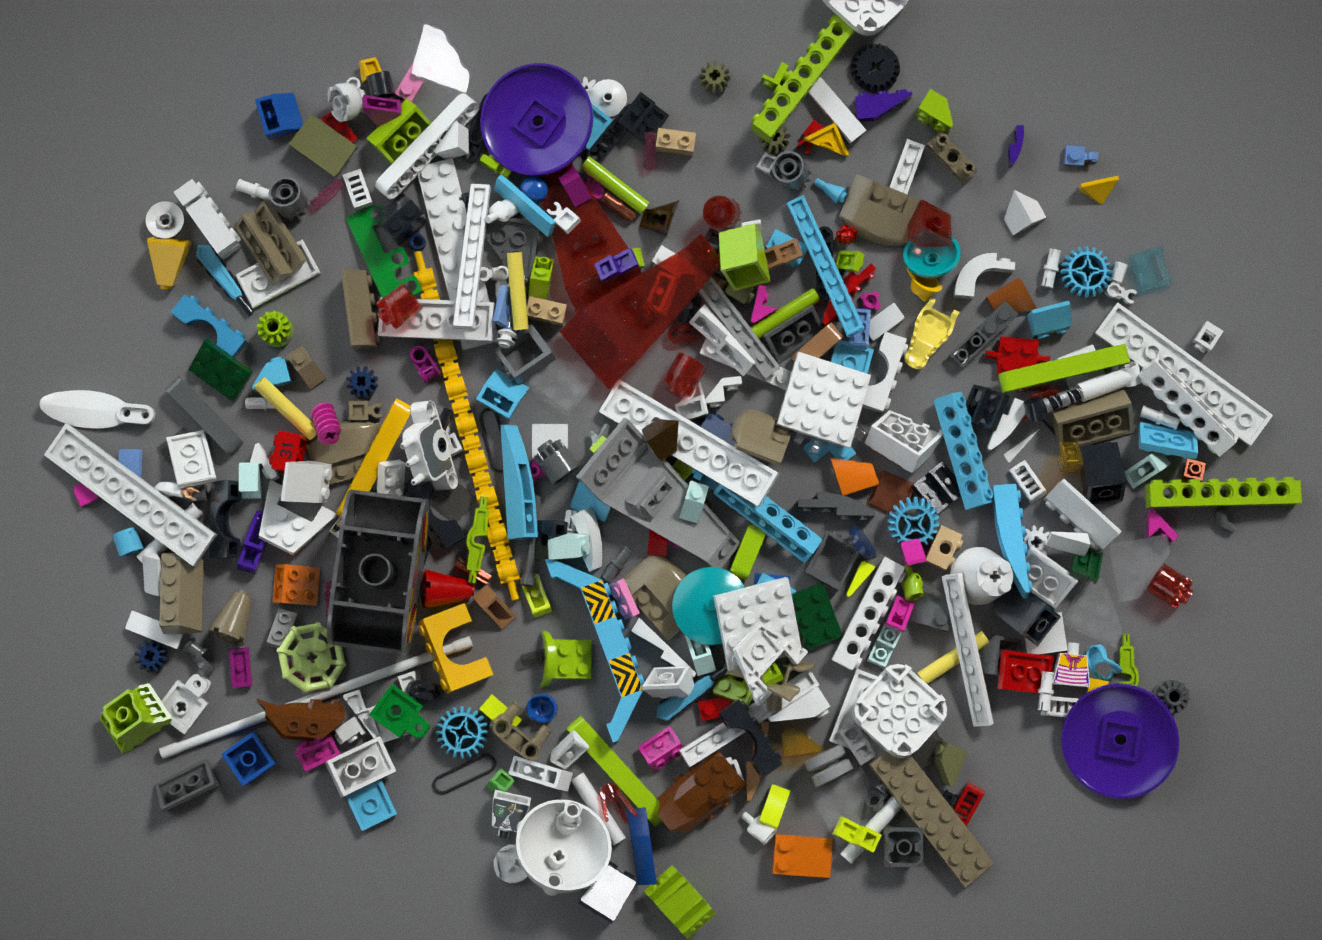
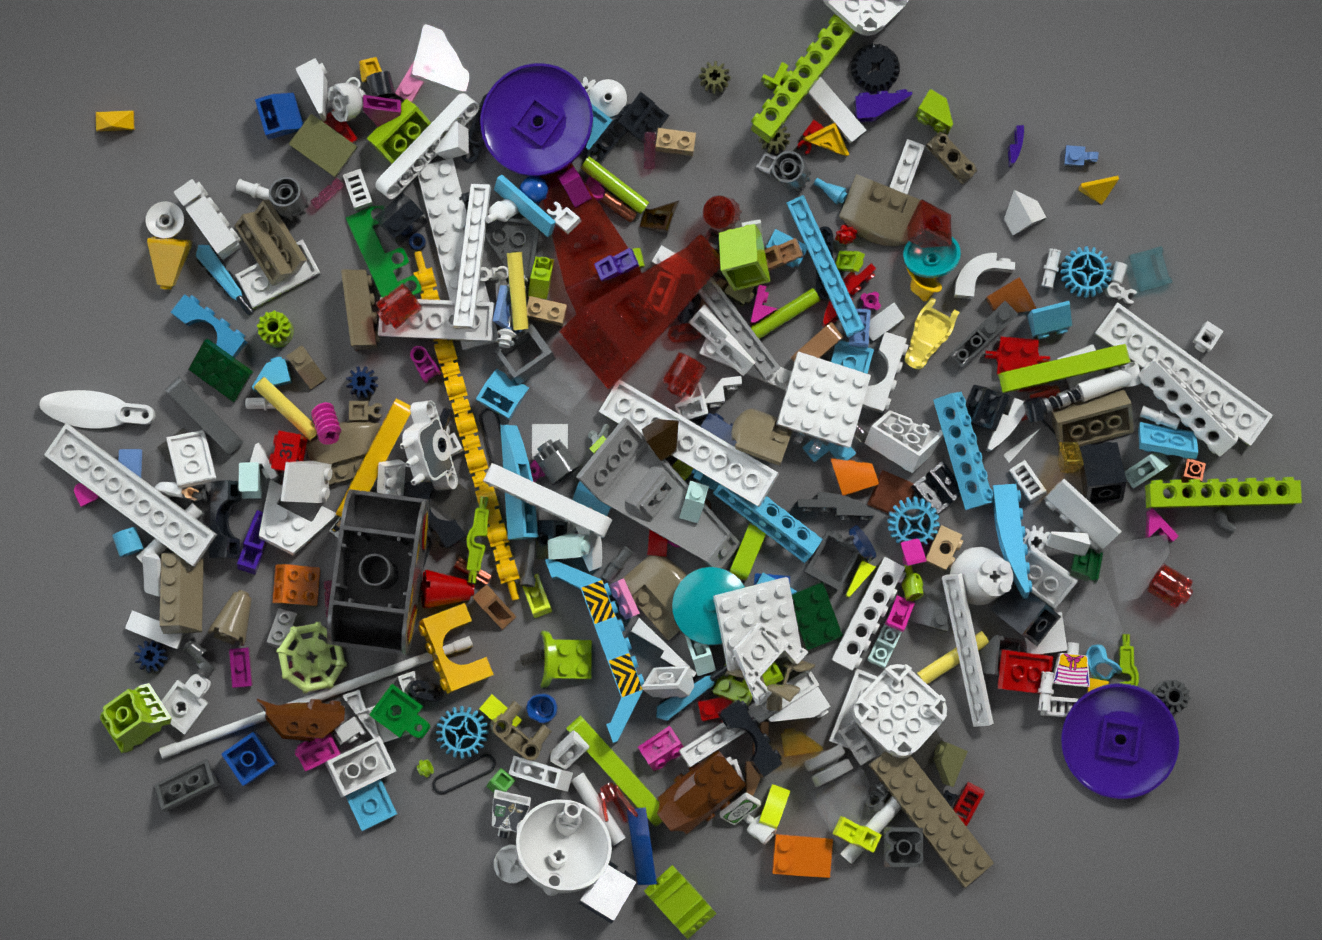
lime plate [480,154,512,179] -> none
dark grey slope [763,305,824,363] -> none
none -> yellow slope [96,111,135,131]
none -> white slope [295,58,327,122]
none -> lime plate [417,759,434,778]
none -> white beam [483,463,612,538]
none -> white tile [720,793,761,825]

